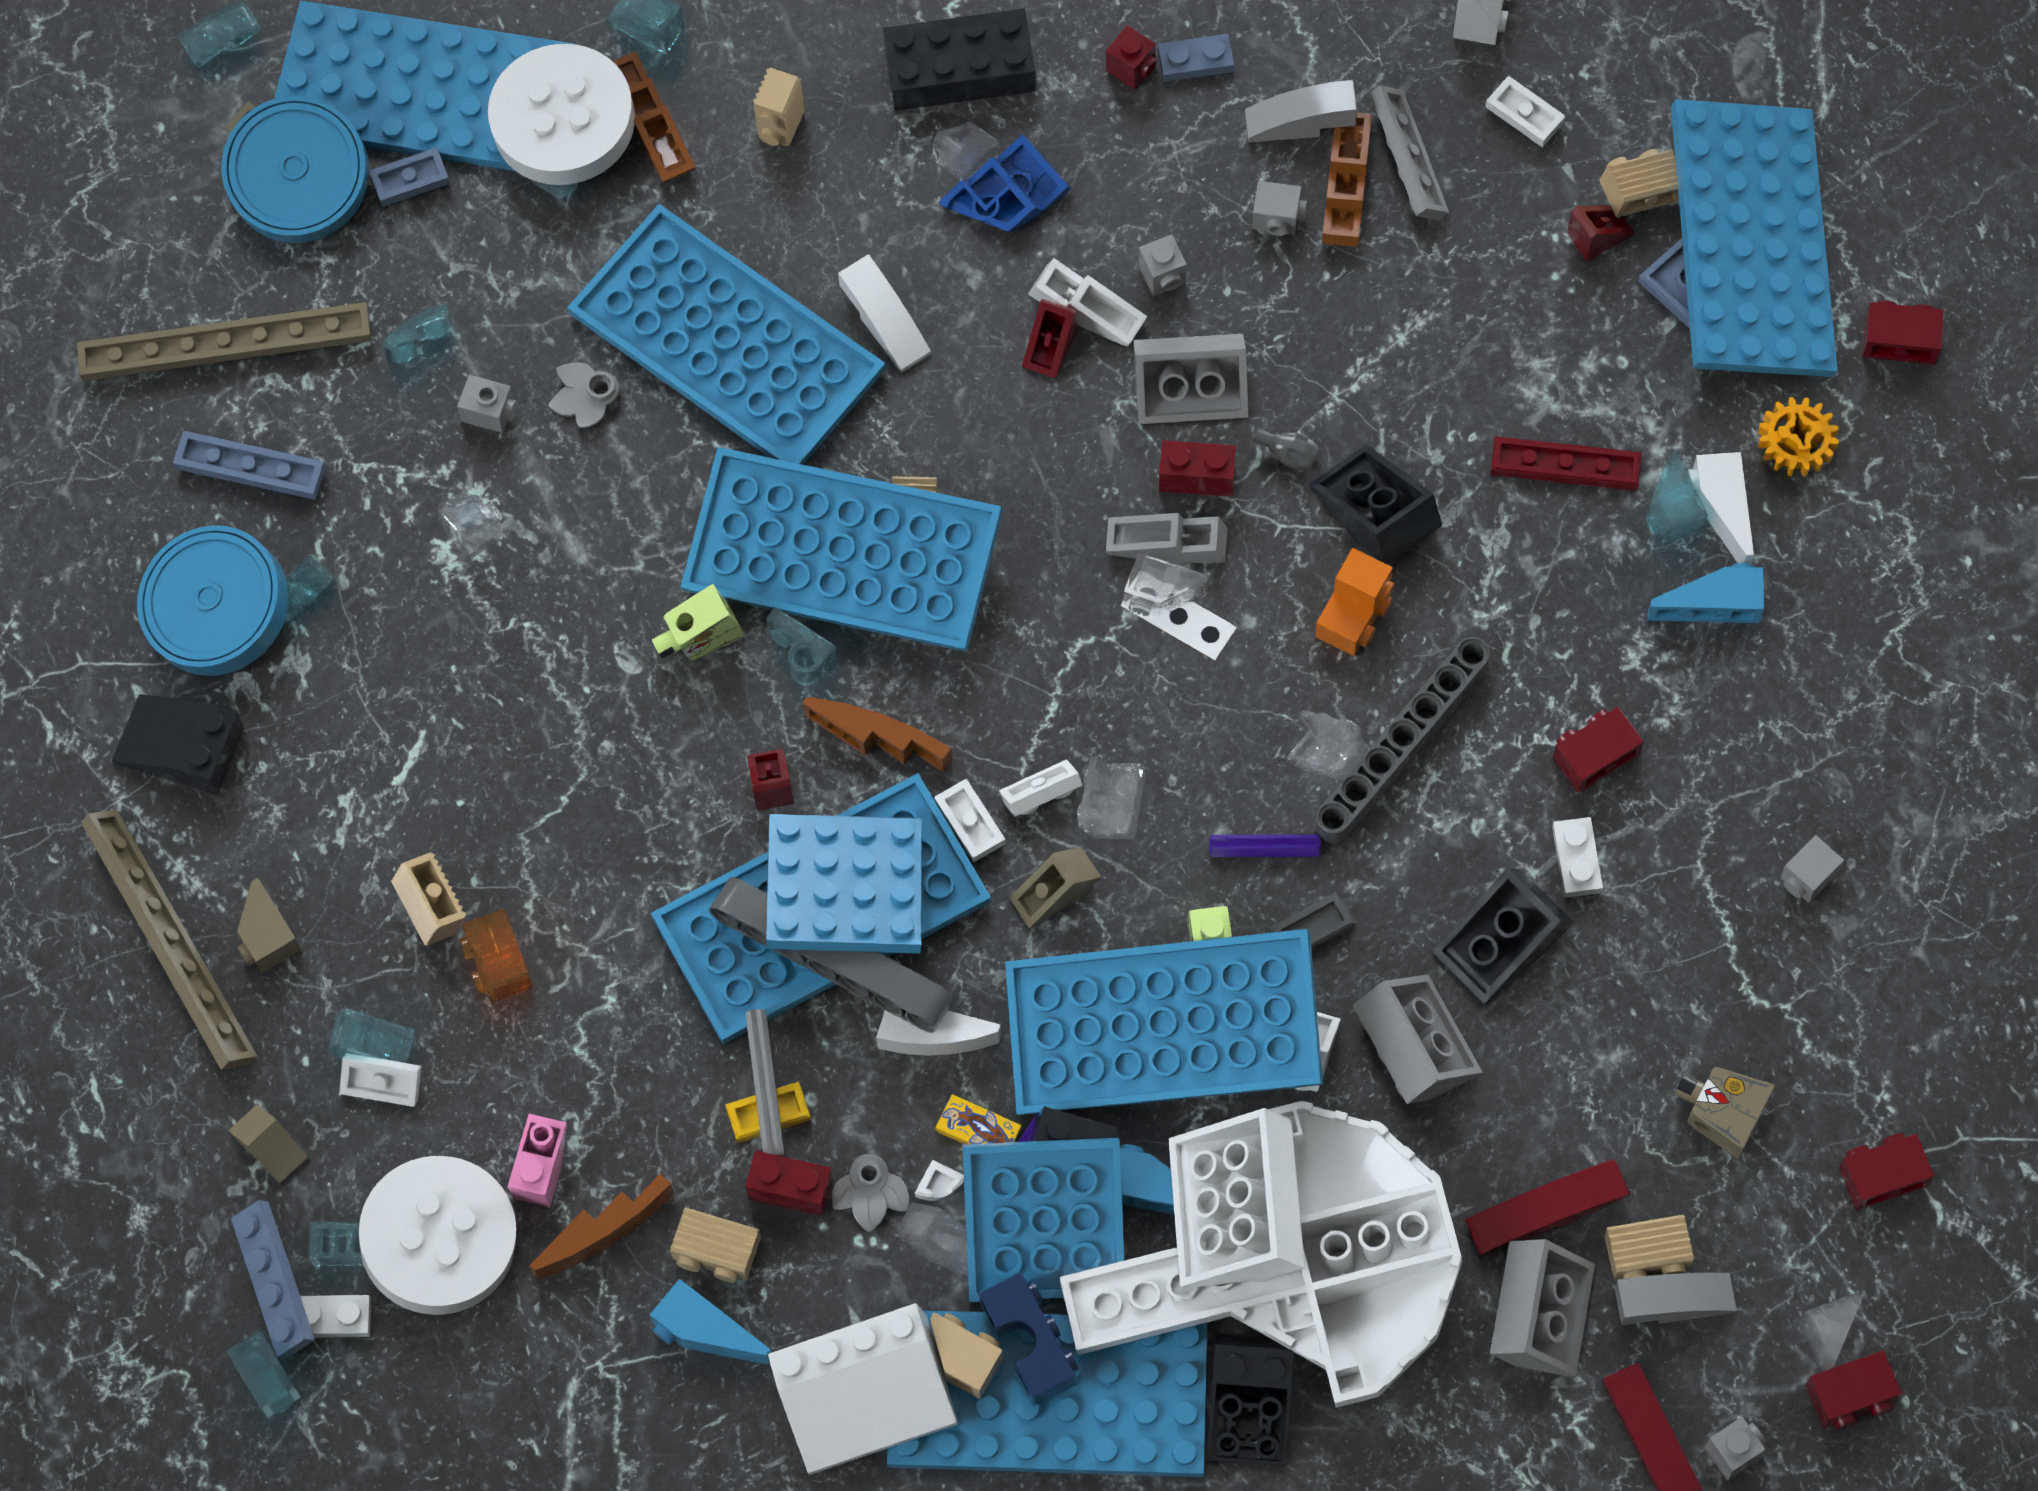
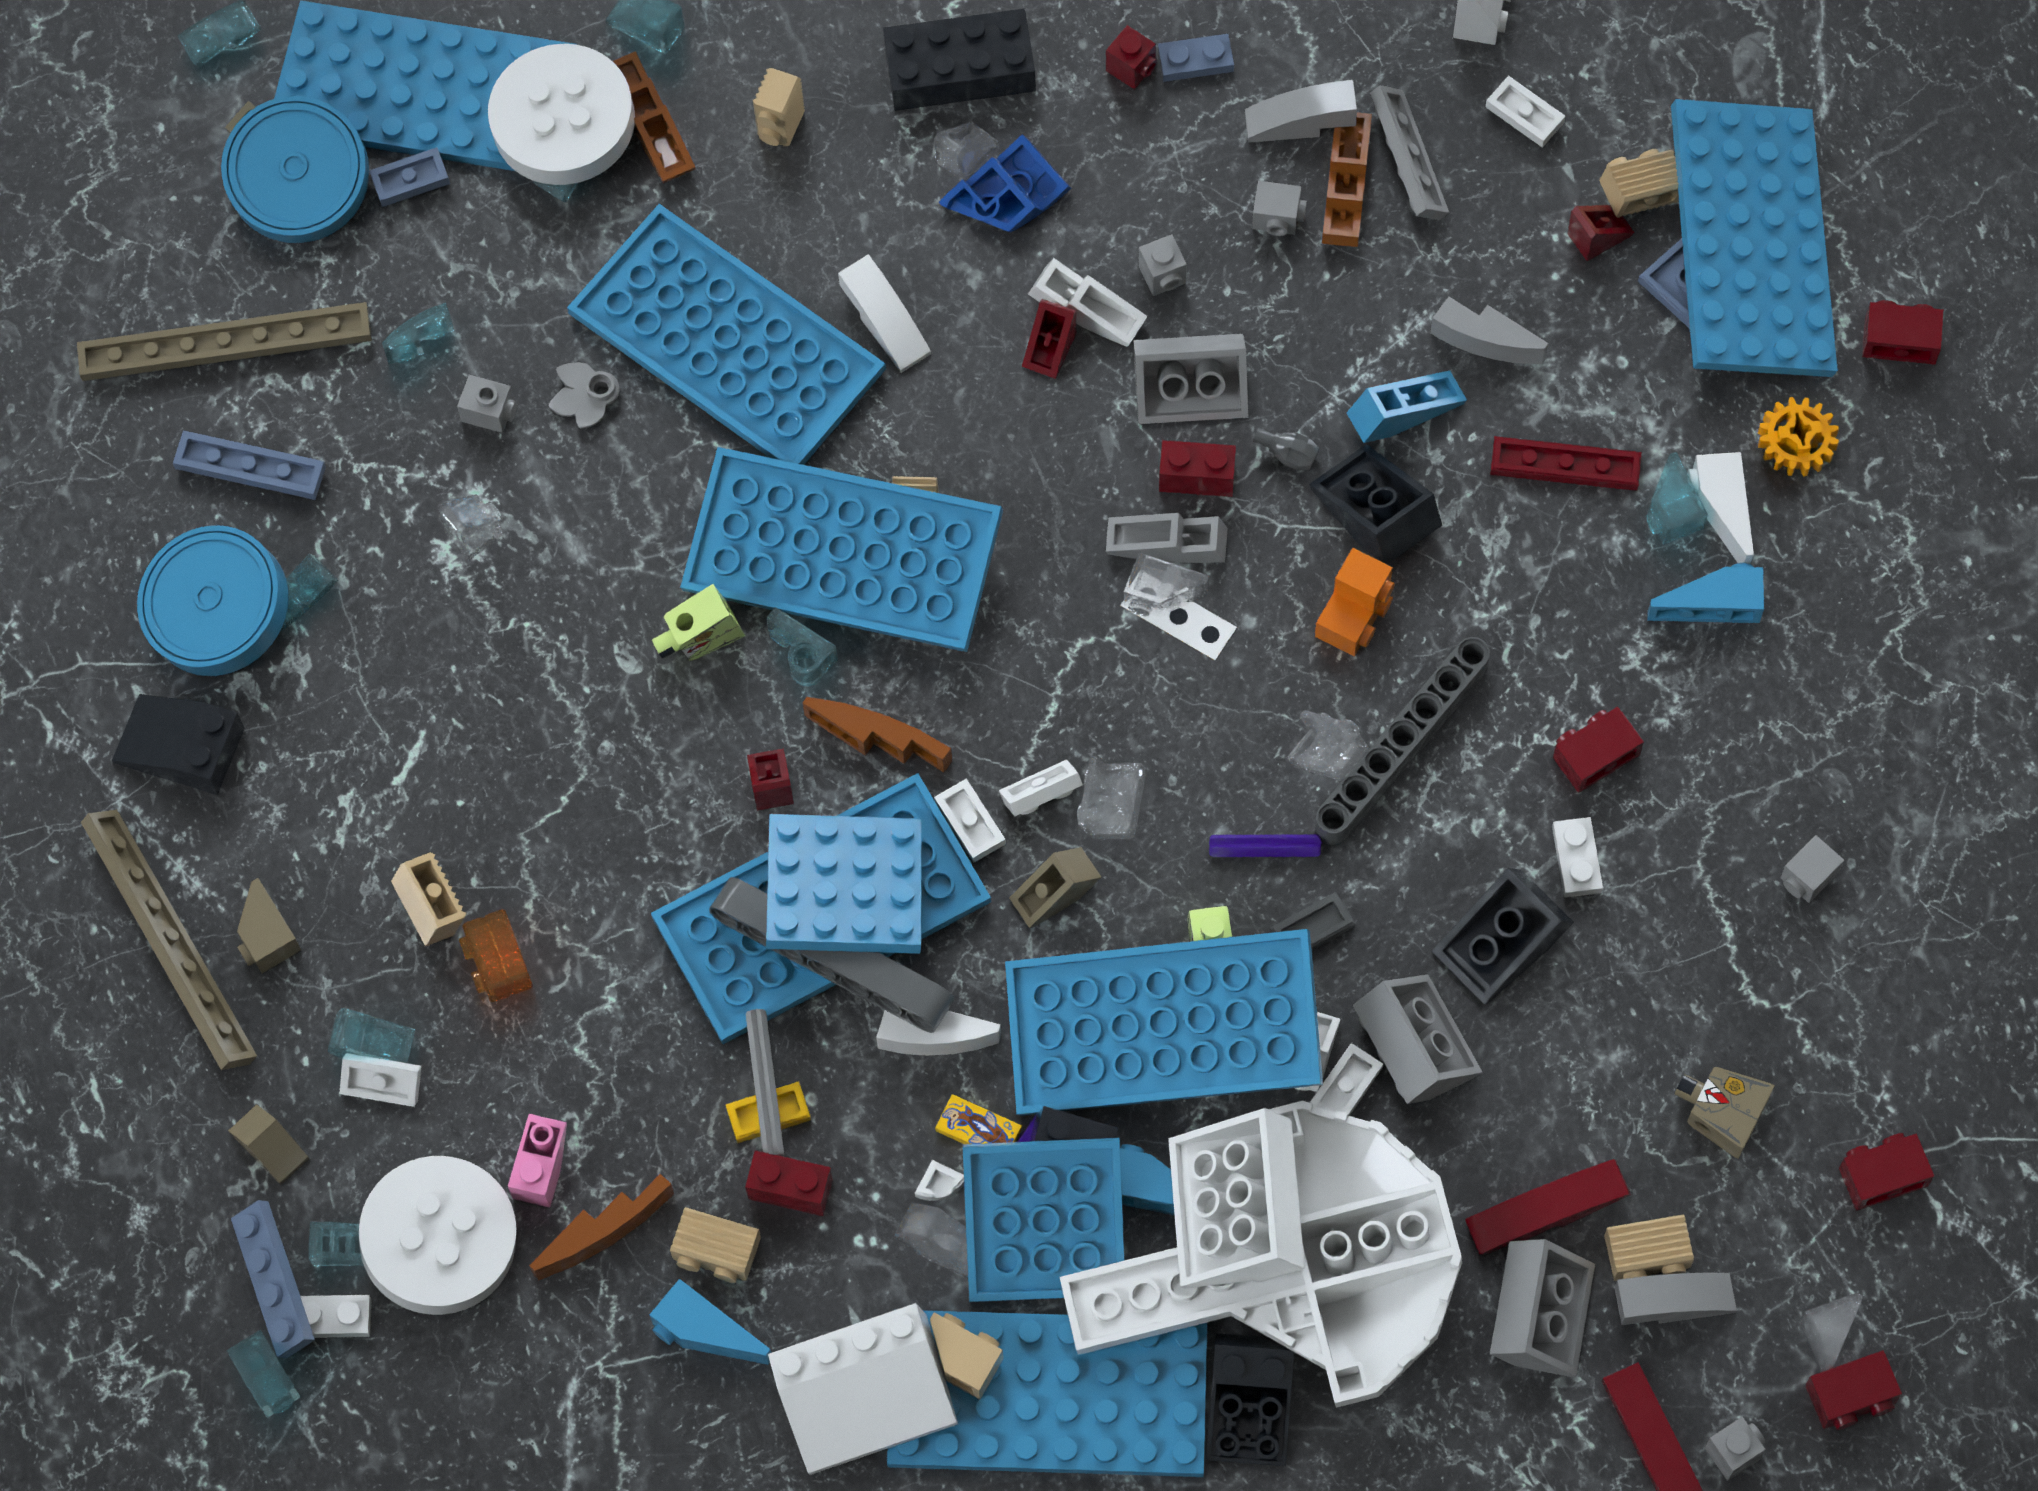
light grey plate [832,1154,909,1232] -> none
dark blue arch [979,1273,1079,1406] -> none
none -> white plate [1310,1043,1383,1116]
none -> dark azure slope [1347,370,1467,443]
none -> light grey slope [1430,297,1549,364]

